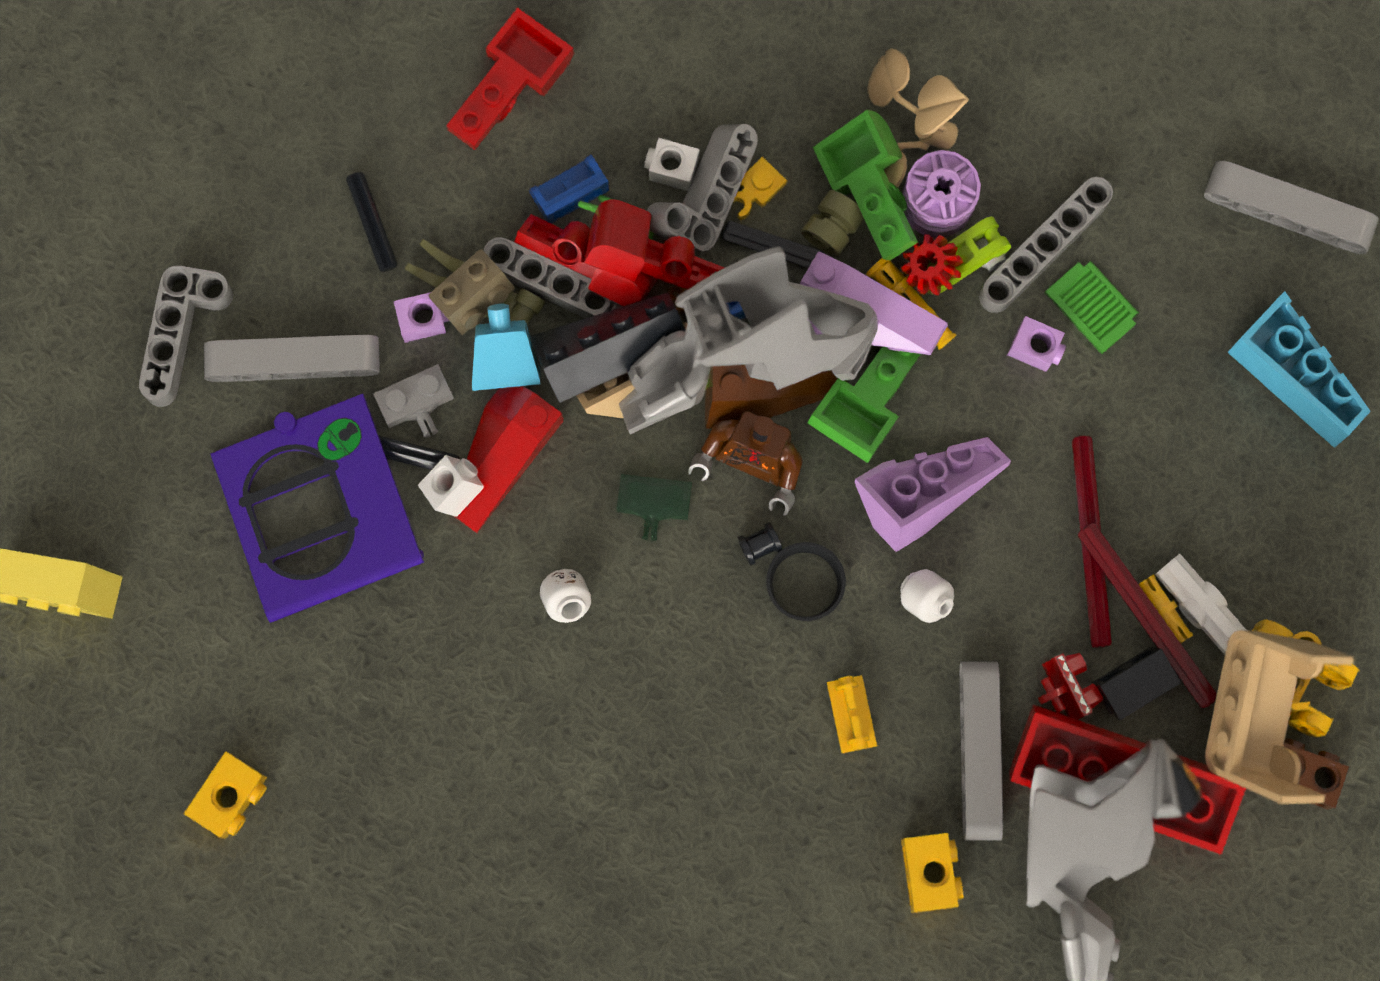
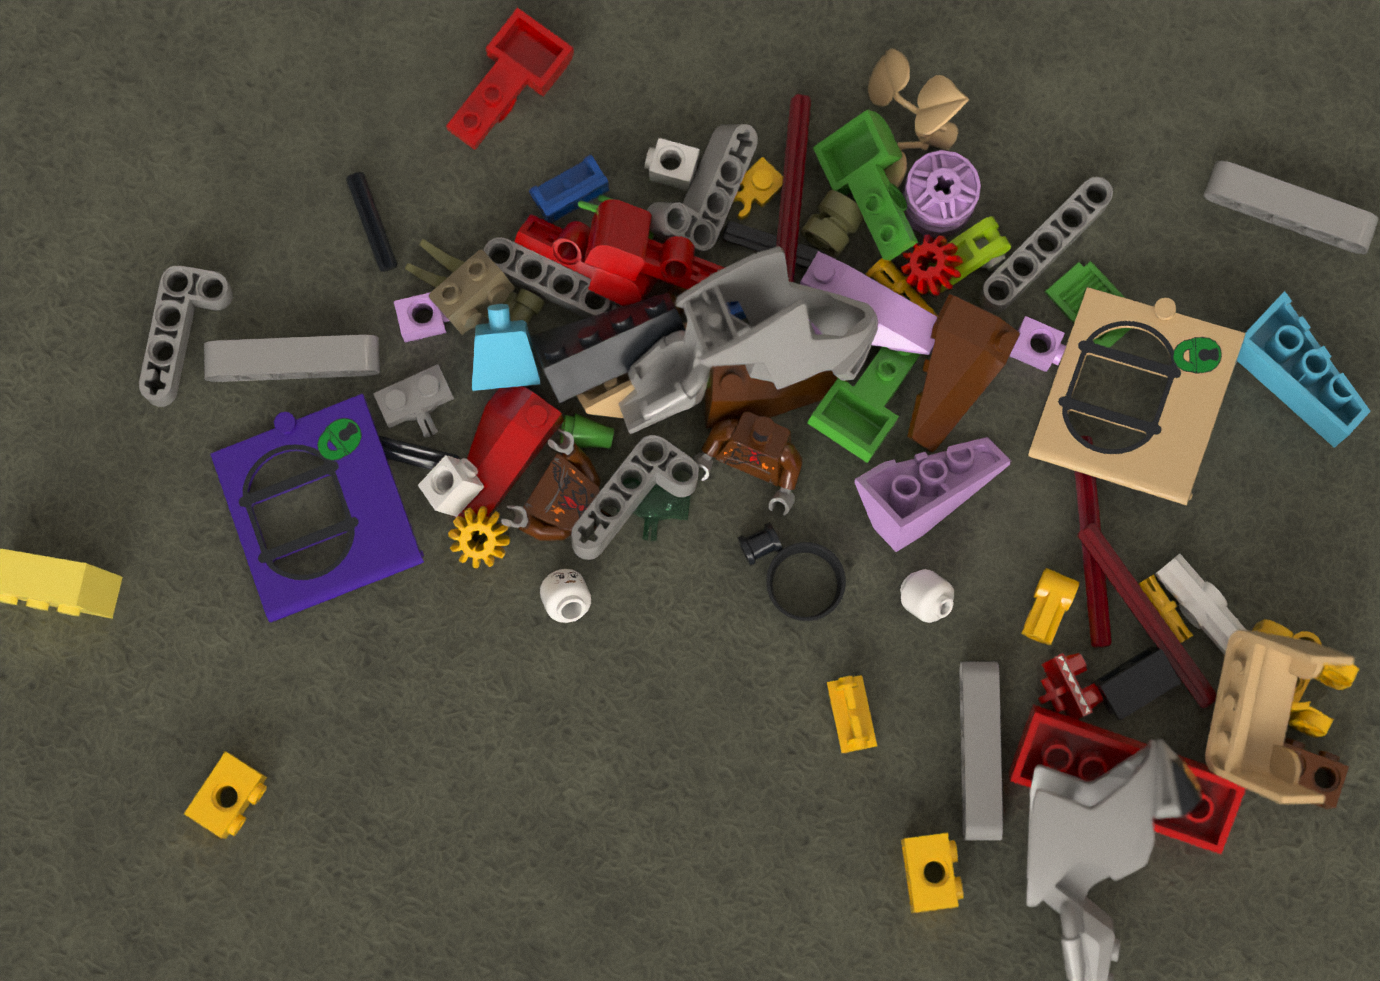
none -> yellow gear [448,506,511,568]
none -> reddish brown torso [501,429,613,541]
none -> bright green cone [560,413,614,449]
none -> light grey beam [572,435,699,560]
none -> dark red axle [776,94,811,283]
none -> reddish brown wedge [907,294,1021,453]
none -> yellow piece [1021,568,1080,646]
none -> tan door [1029,287,1245,506]

